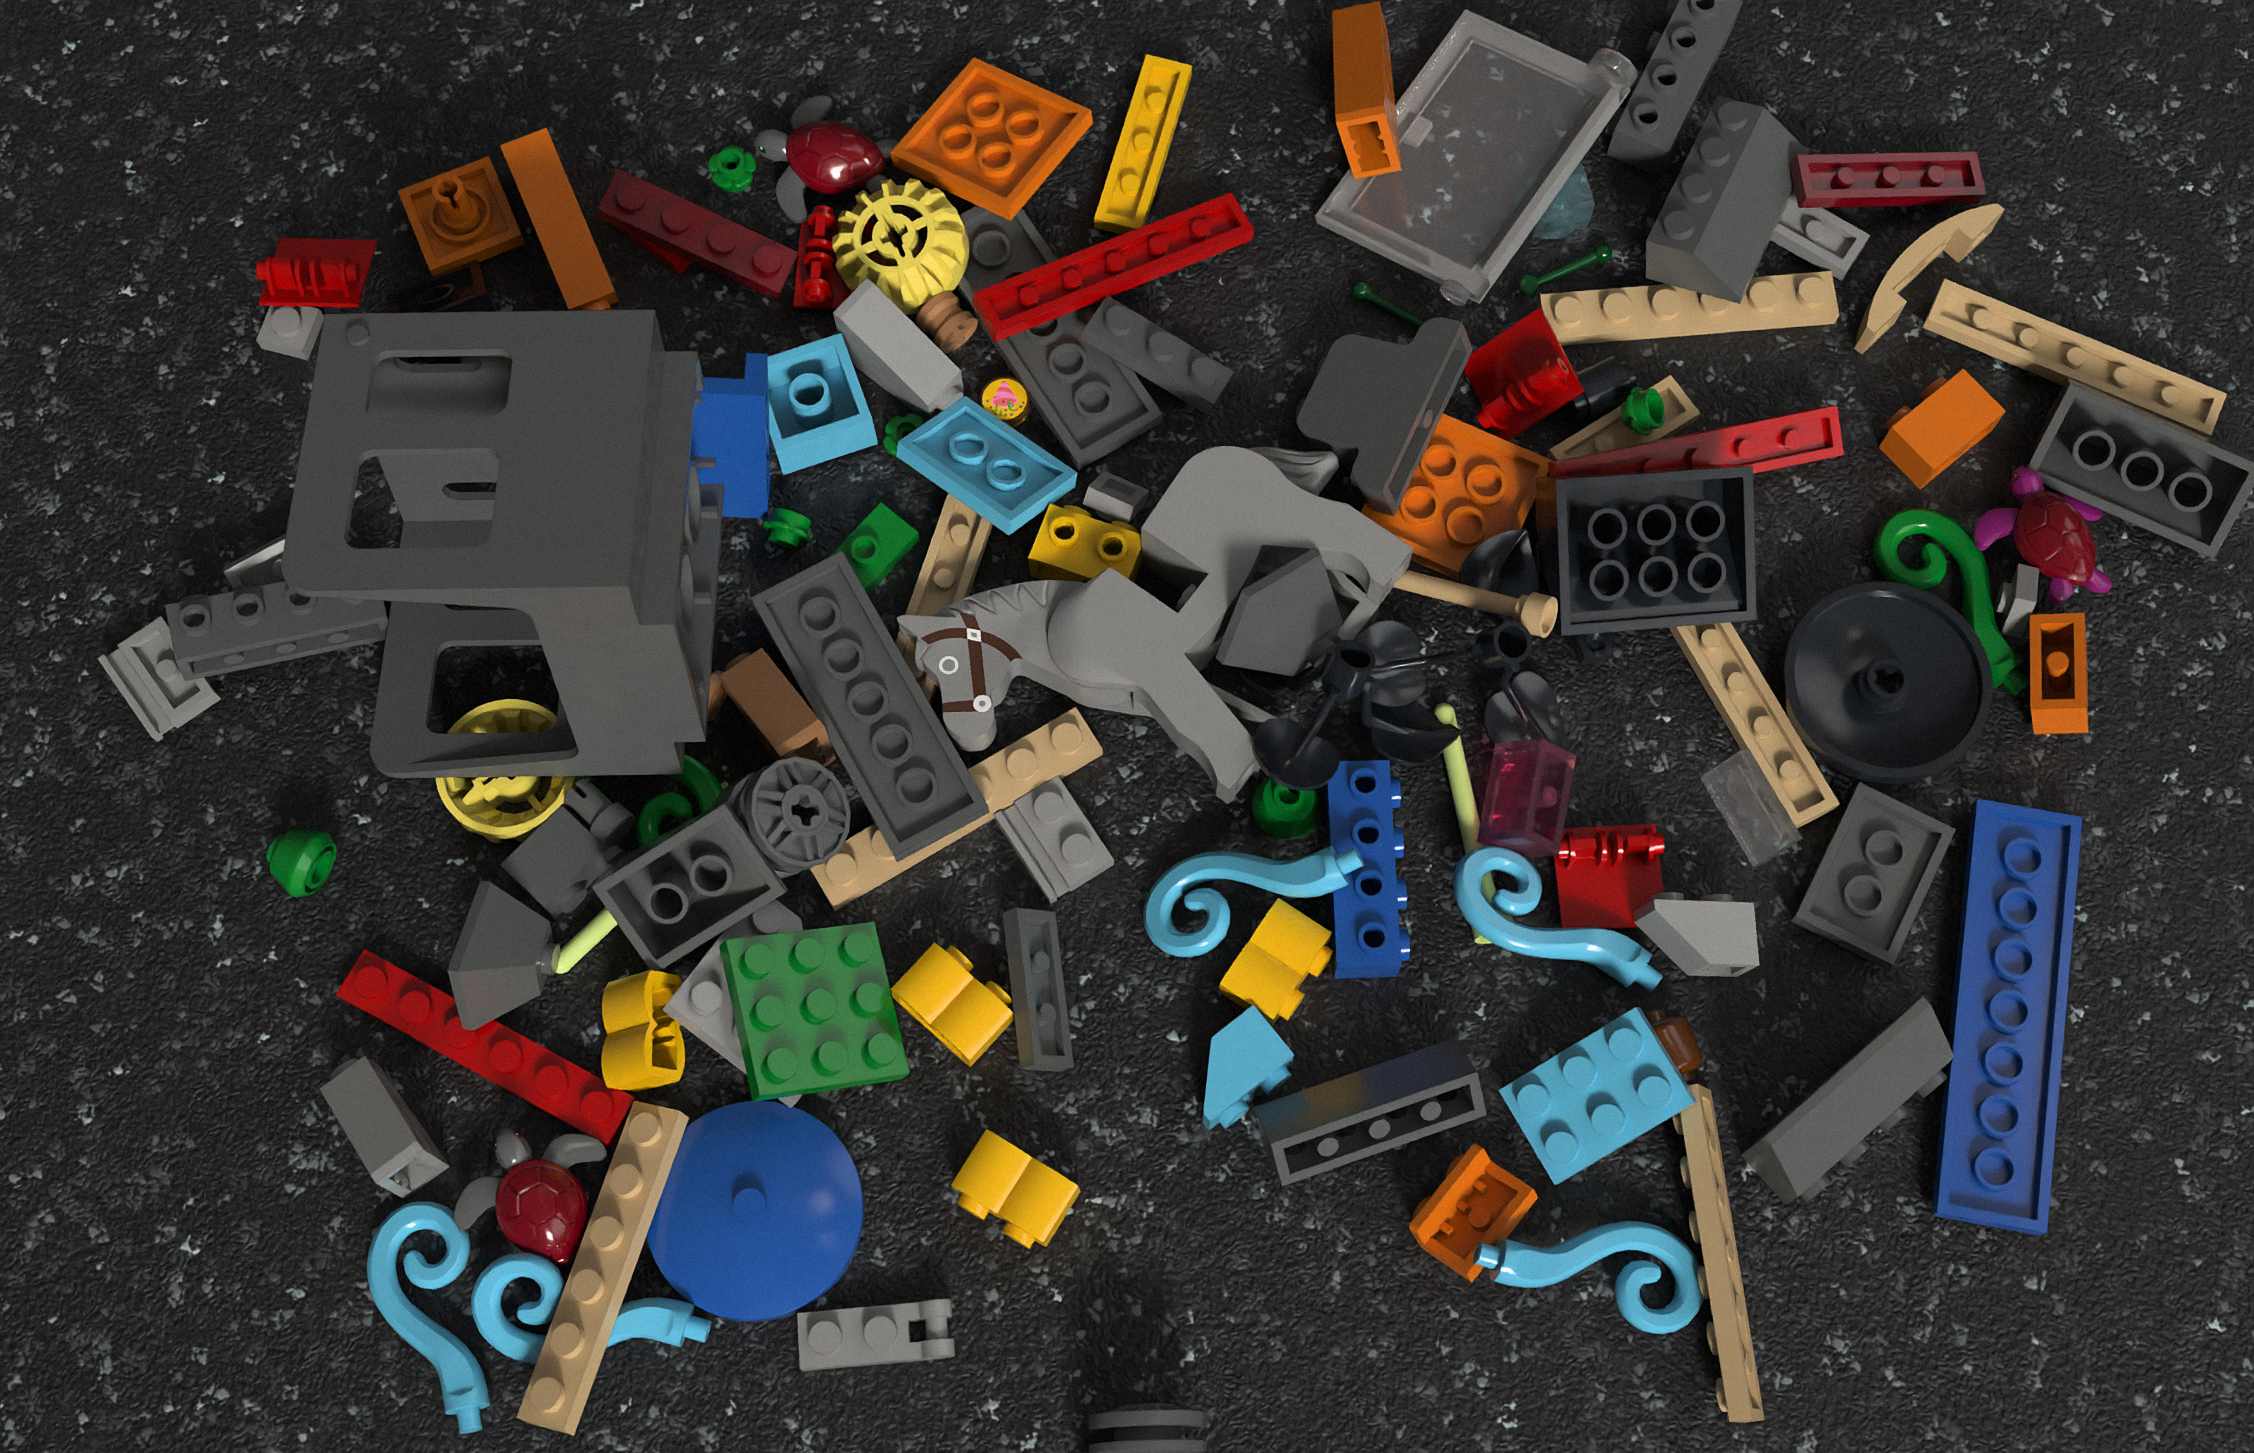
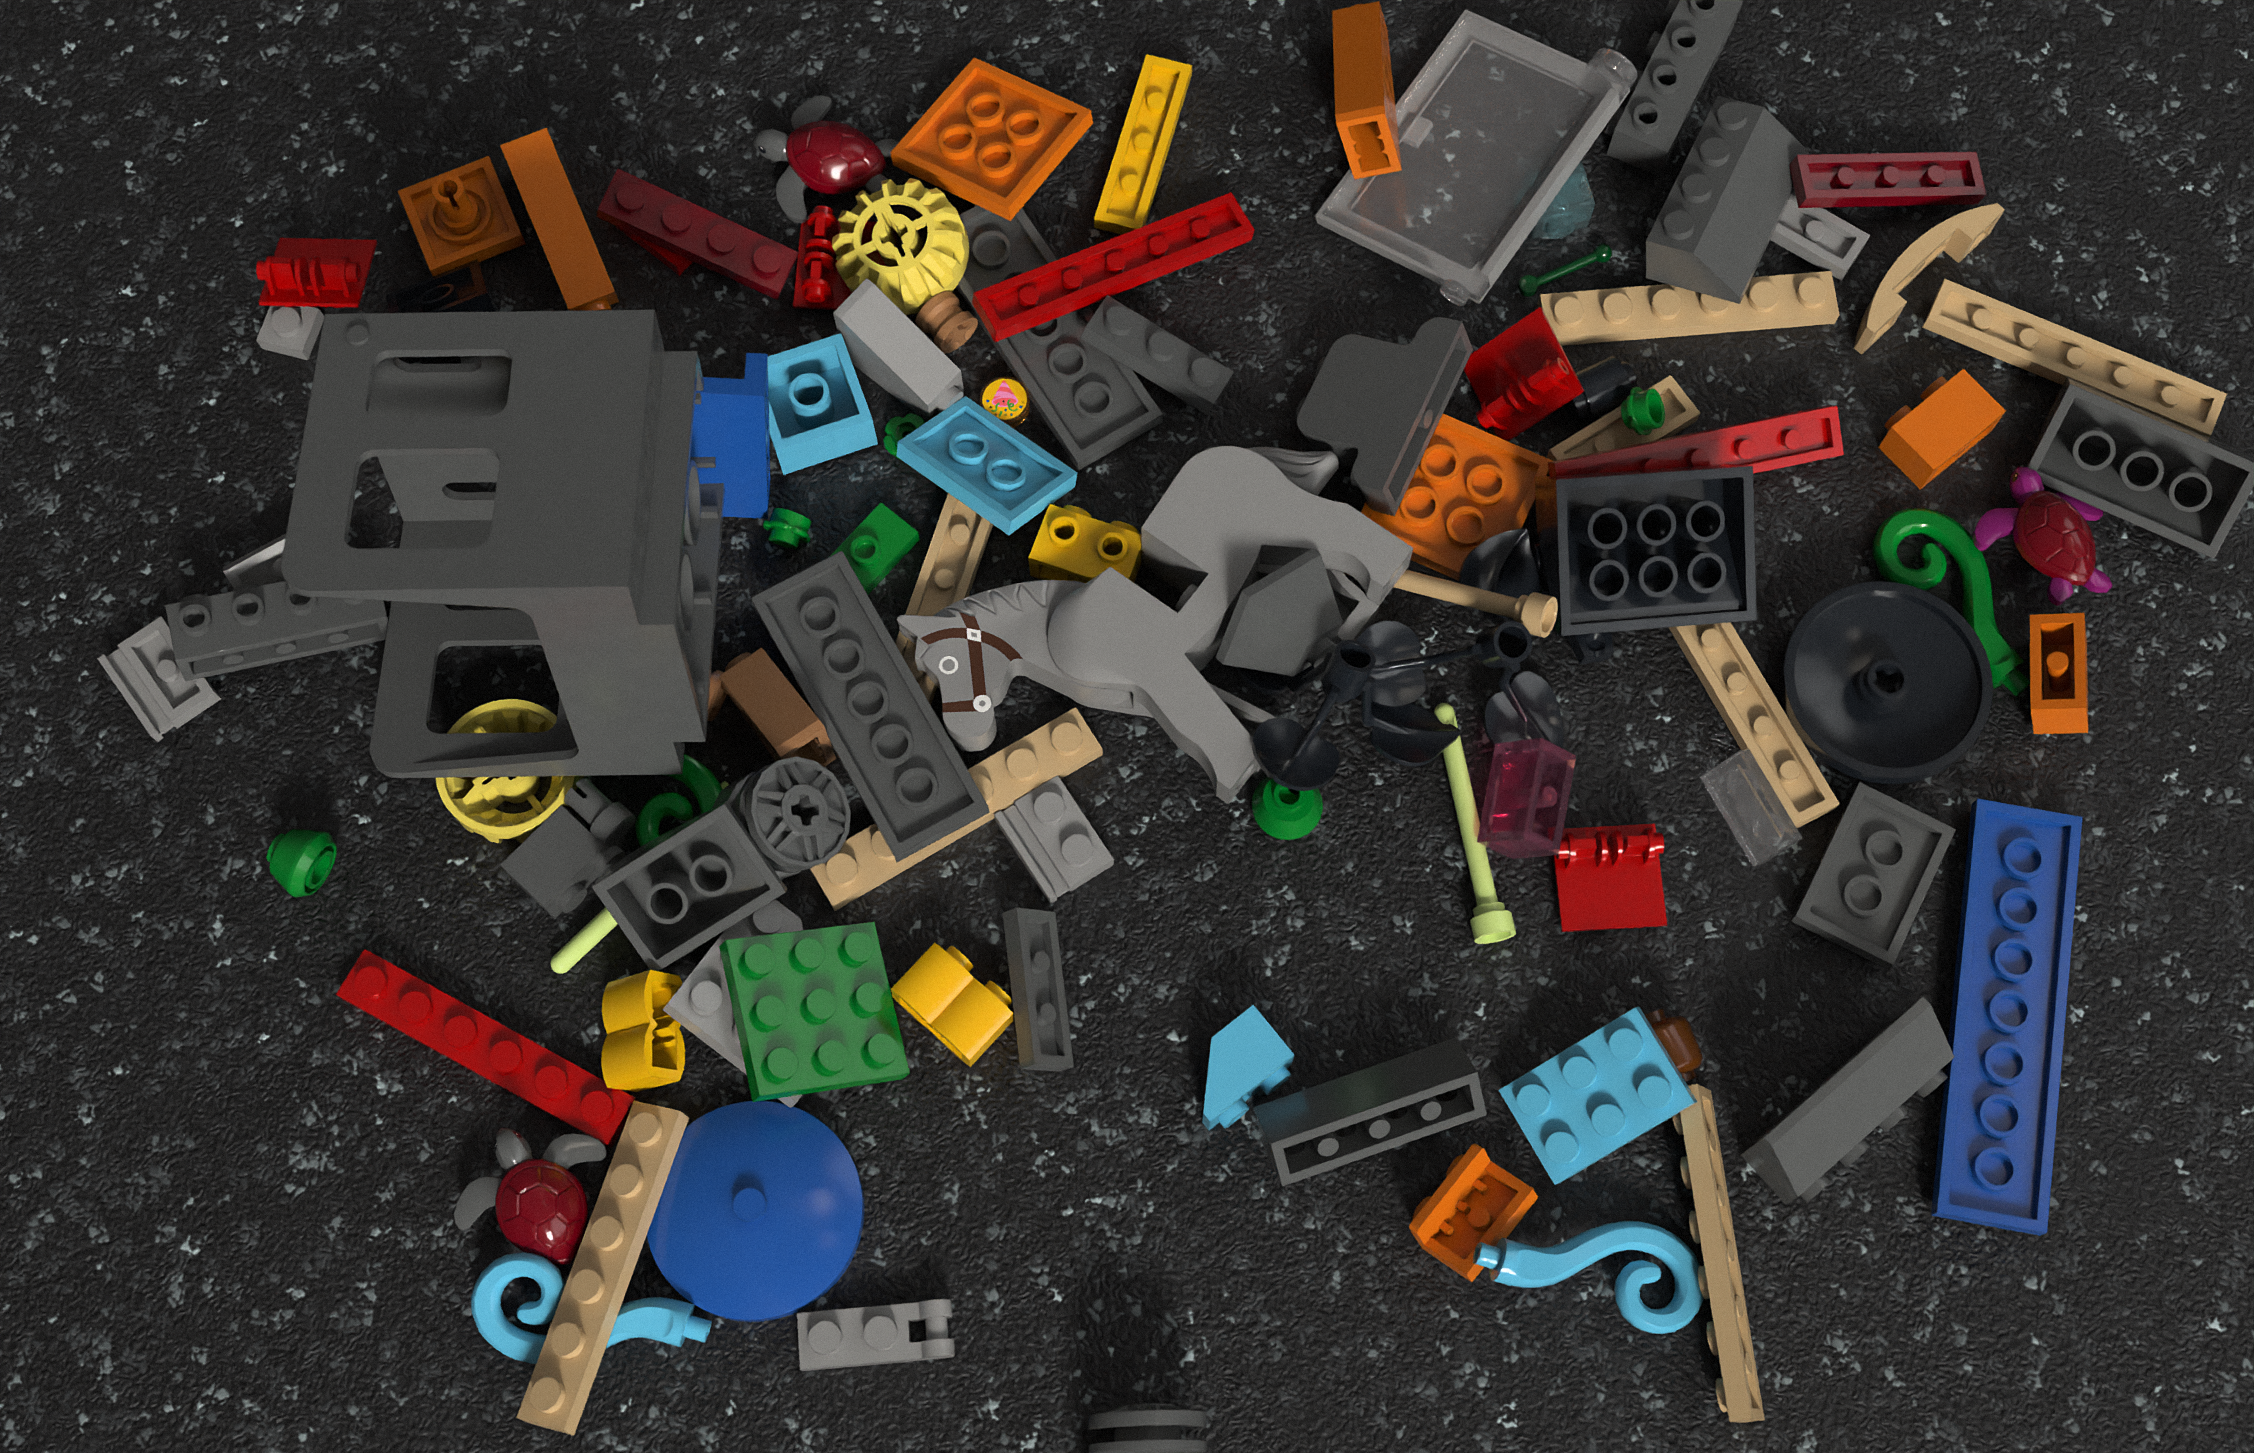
light grey slope [319,1056,450,1199] -> none
medium azure plant [367,1201,490,1434] -> none
dark grey slope [447,881,560,1031] -> none
green plate [708,146,756,193] -> none
yellow brick [951,1129,1081,1249] -> none
light grey plate [1083,471,1149,524] -> none
medium azure plant [1143,846,1364,957] -> none
yellow brick [1219,898,1334,1027] -> none
blue brick [1324,760,1410,979] -> none
dark green hinge [1352,281,1425,329] -> none
medium azure plant [1452,845,1663,992] -> none
light grey slope [1633,892,1760,977] -> none
light grey plate [1995,564,2039,639] -> none

